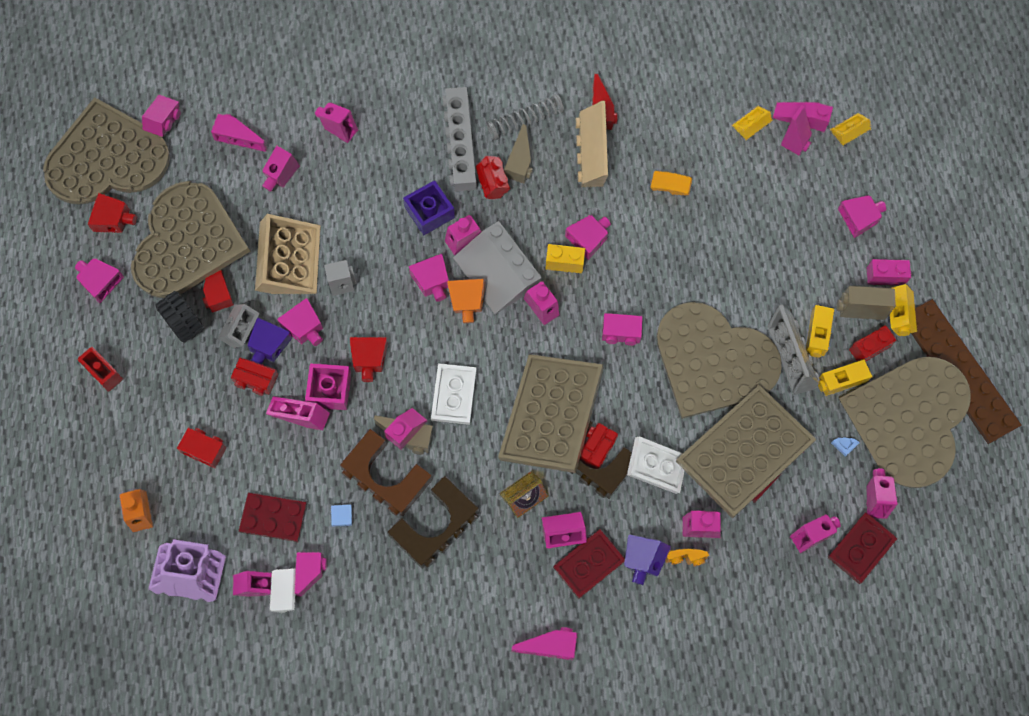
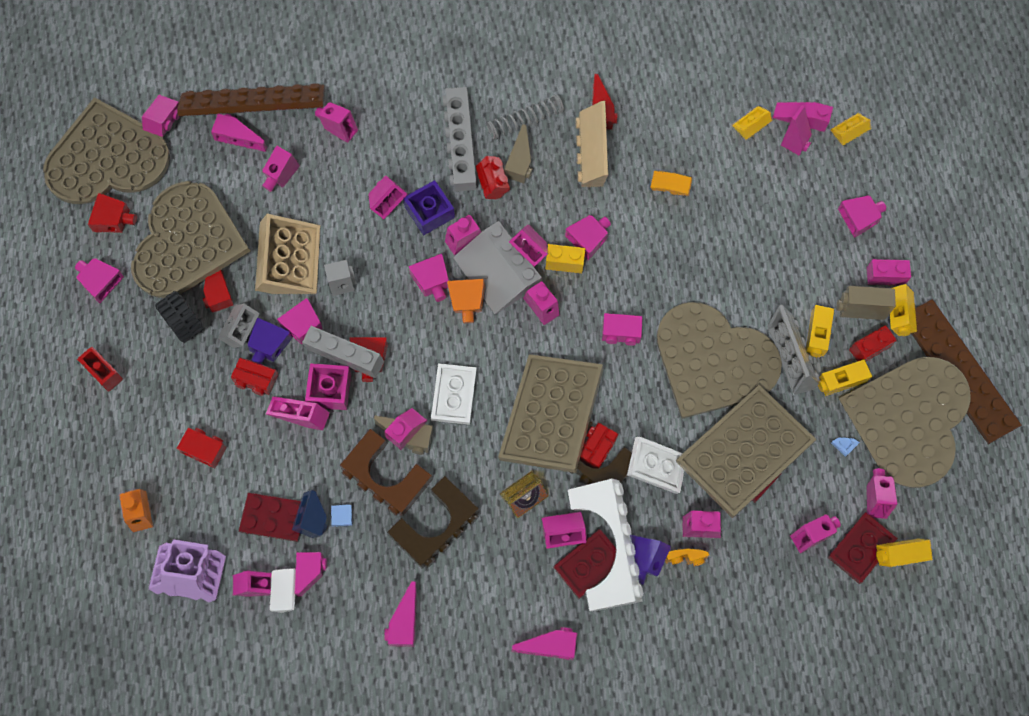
none -> reddish brown plate [177,83,325,116]
none -> dark blue slope [292,490,327,538]
none -> light grey brick [302,326,384,378]
none -> dark pink torso [369,176,407,219]
none -> dark pink slope [385,582,417,647]
none -> dark pink torso [509,225,548,267]
none -> white arch [568,479,643,611]
none -> yellow brick [876,539,933,567]

